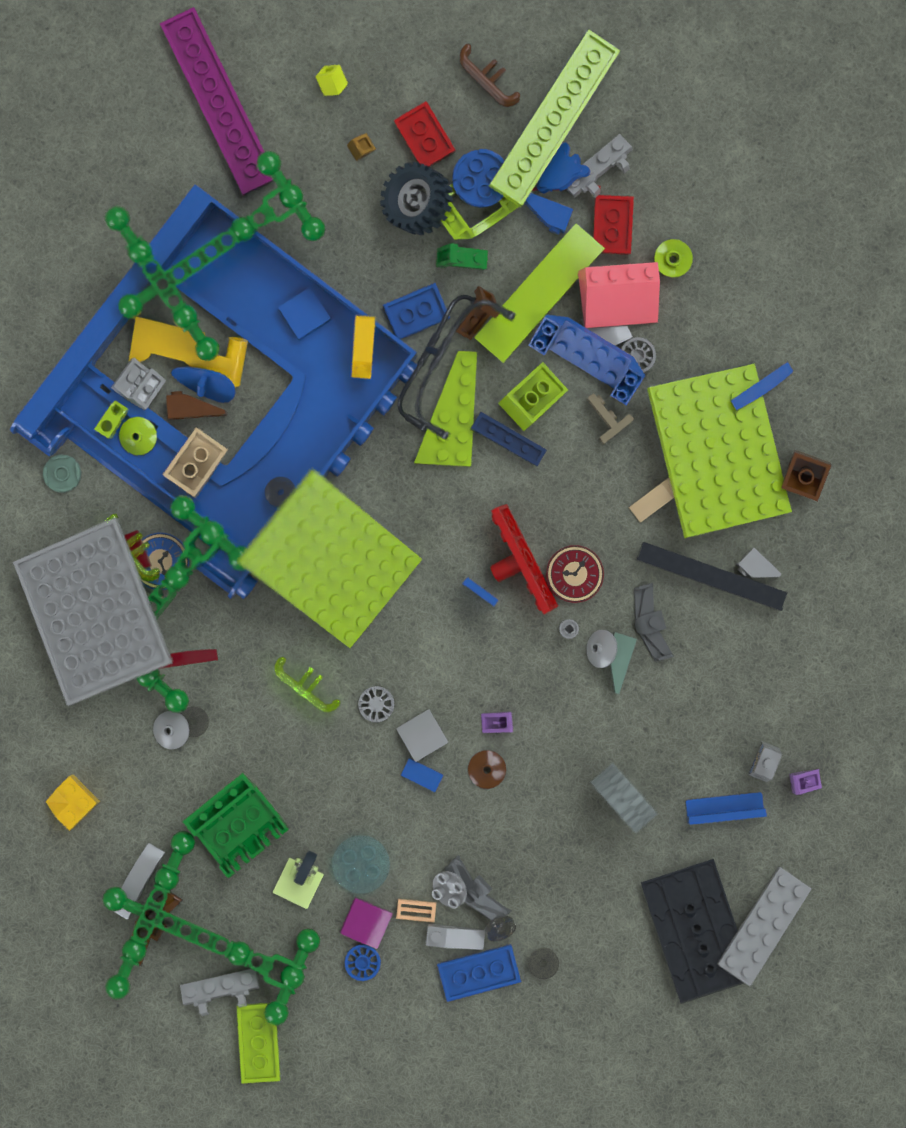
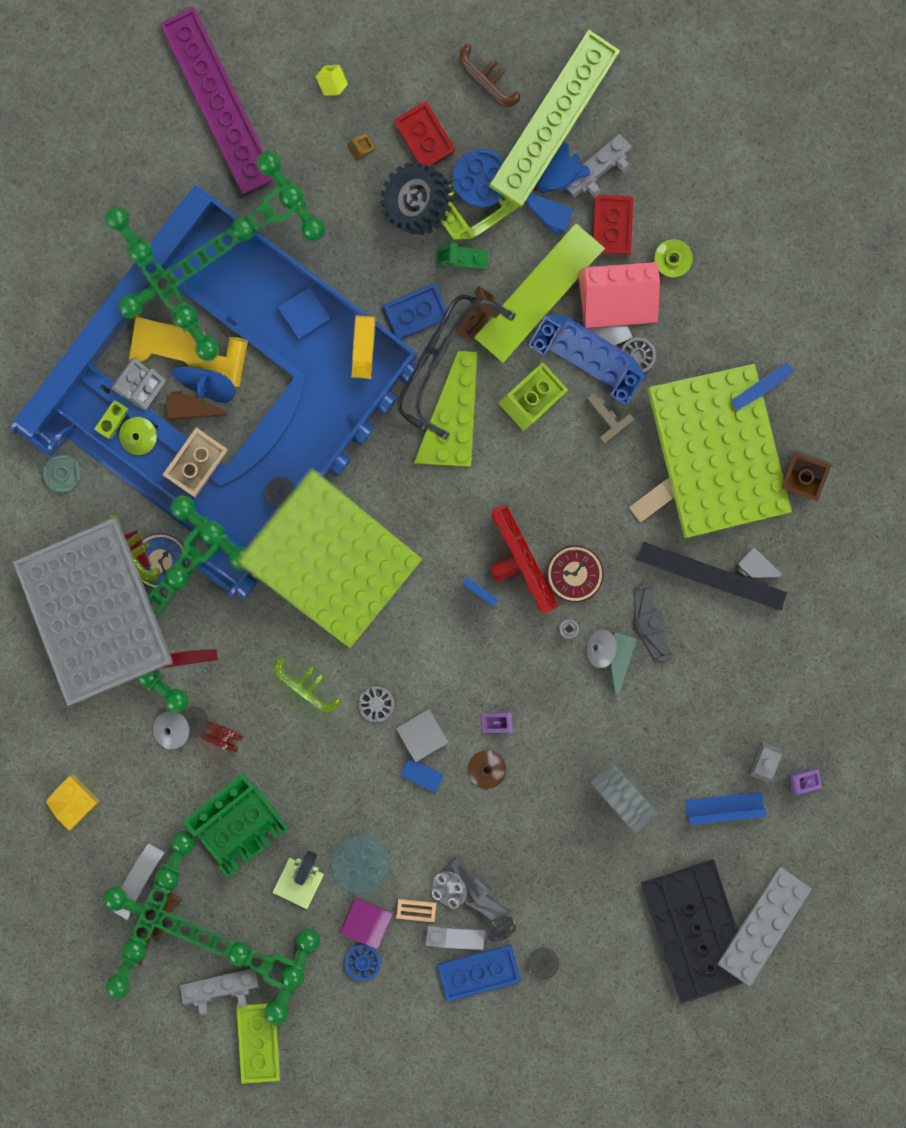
dark blue plate [471,412,547,467] -> none
none -> clear red wheel [200,721,244,753]

